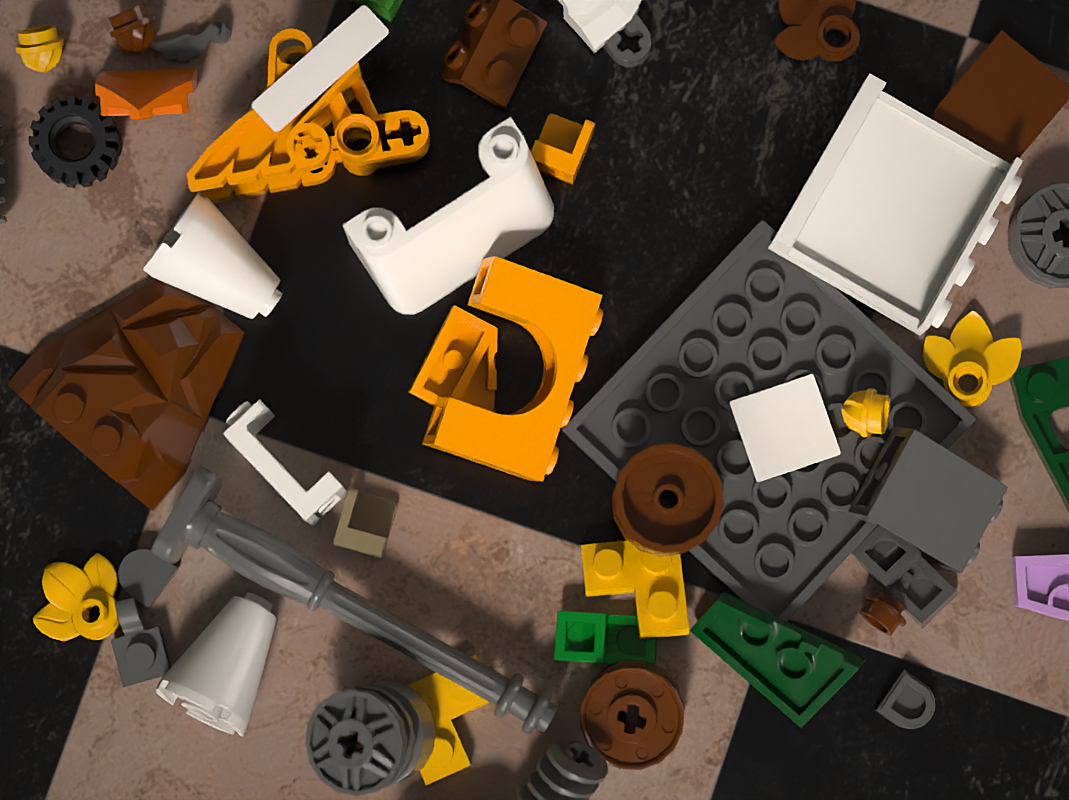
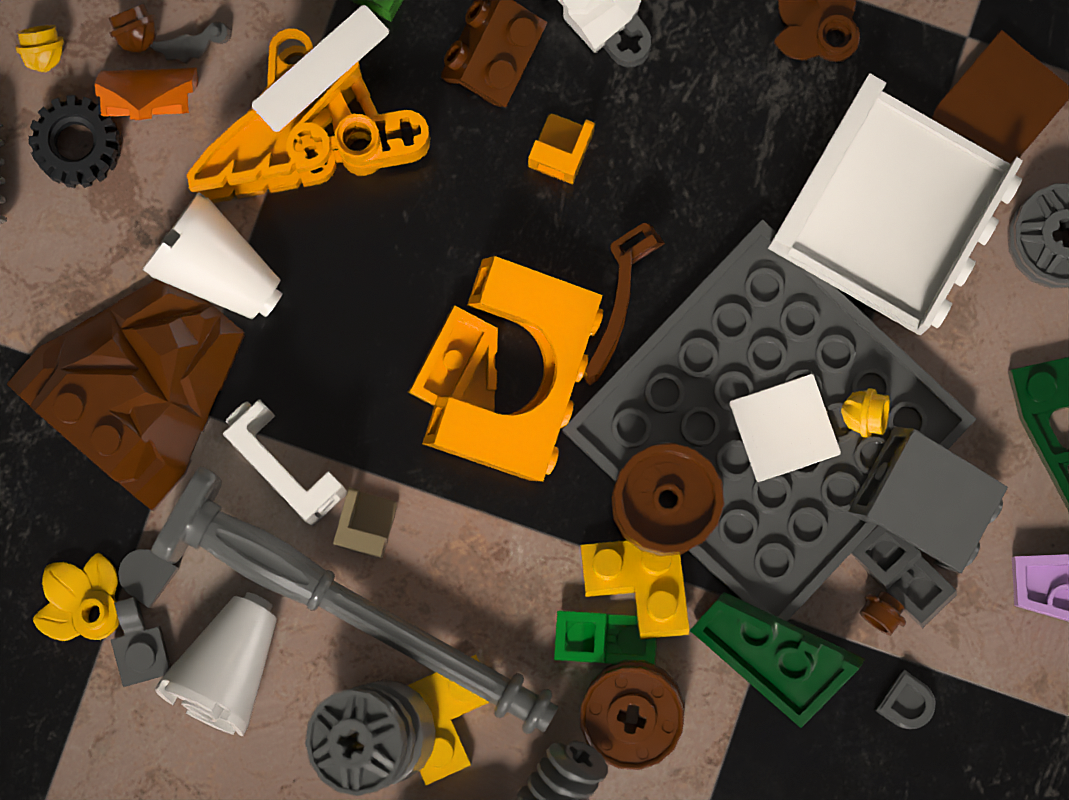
white windscreen [343,117,554,315] -> none
yellow plate [923,311,1022,408] -> none
none -> reddish brown sword [584,223,665,386]

